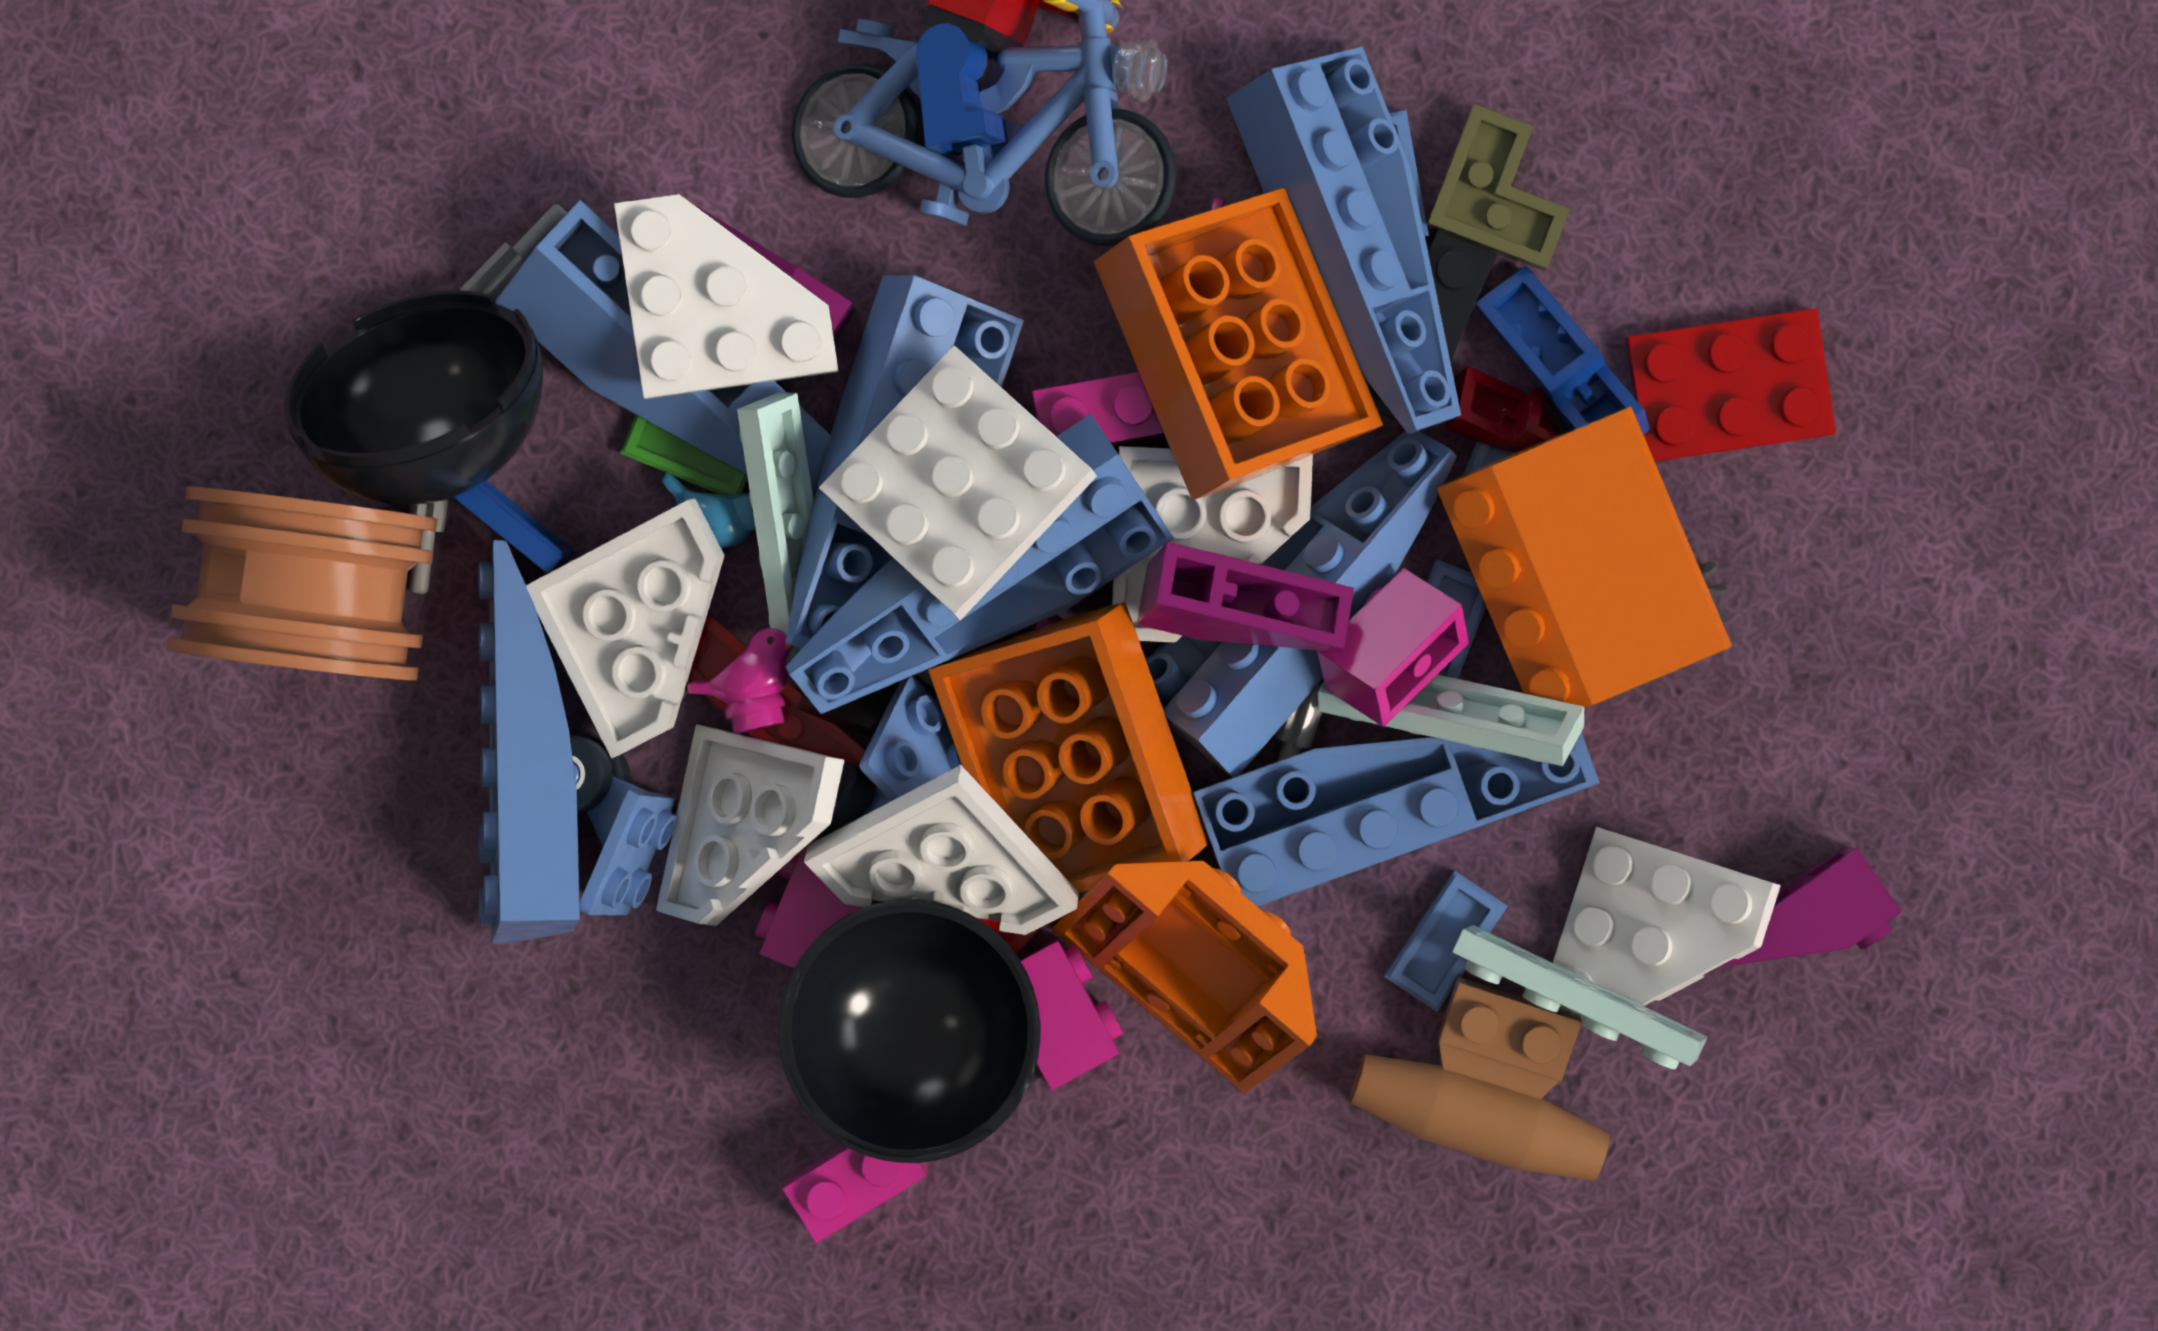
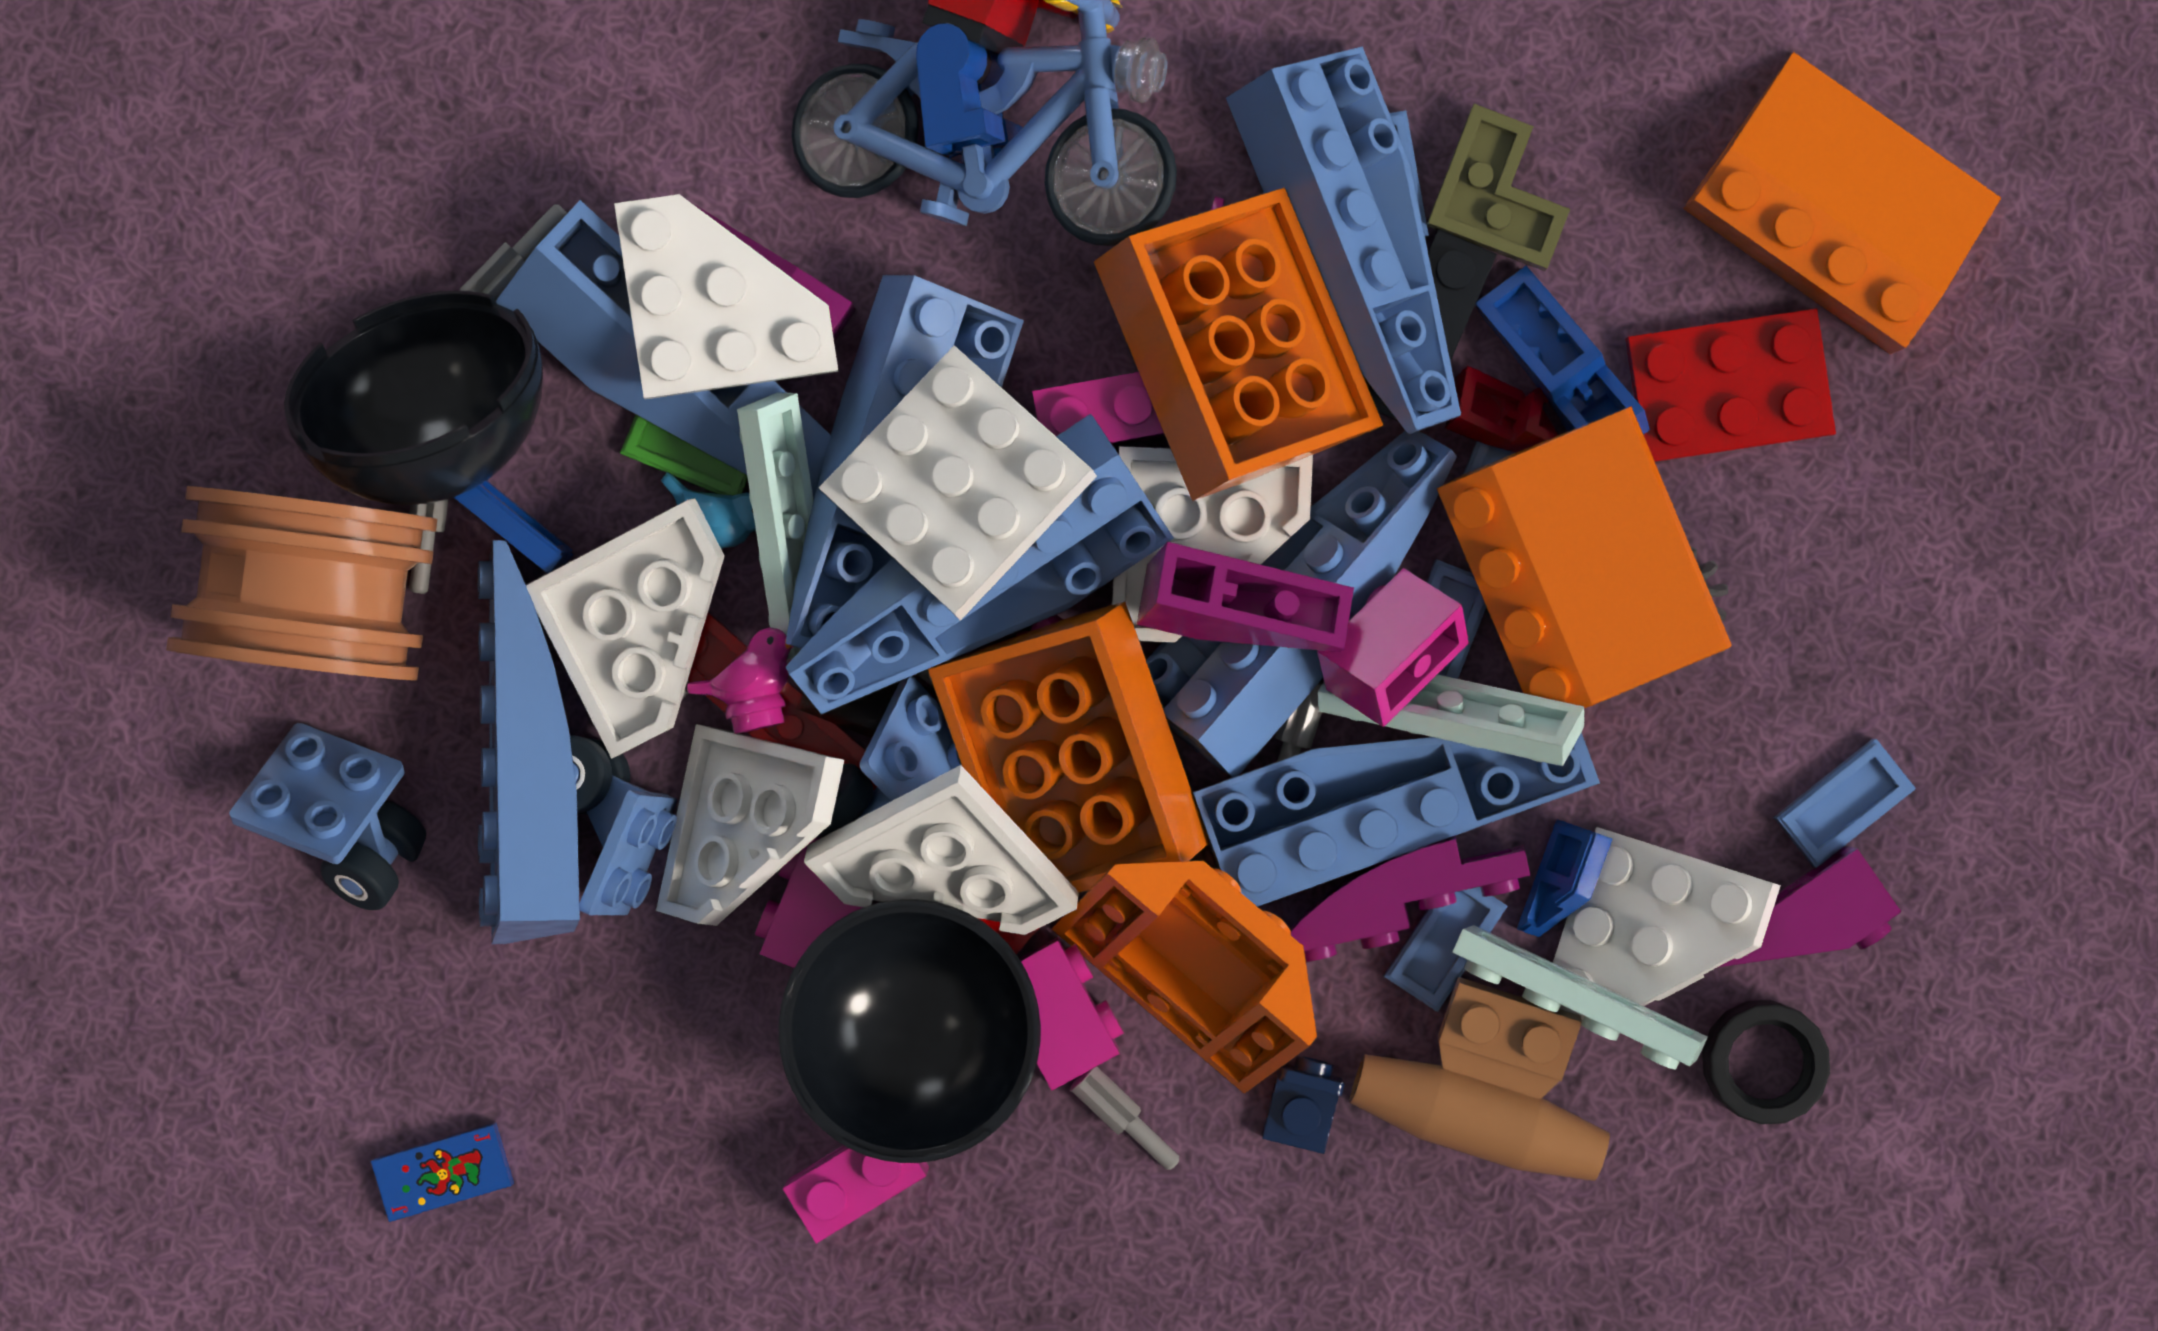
none -> medium blue plate [229,723,427,911]
none -> blue tile [371,1123,514,1222]
none -> light grey axle [1069,1067,1179,1170]
none -> dark blue bracket [1262,1056,1345,1154]
none -> magenta slope [1290,835,1531,962]
none -> blue tile [1517,819,1613,937]
none -> orange slope [1683,52,2001,354]
none -> black tyre [1702,1000,1830,1125]
none -> medium blue tile [1773,739,1916,868]

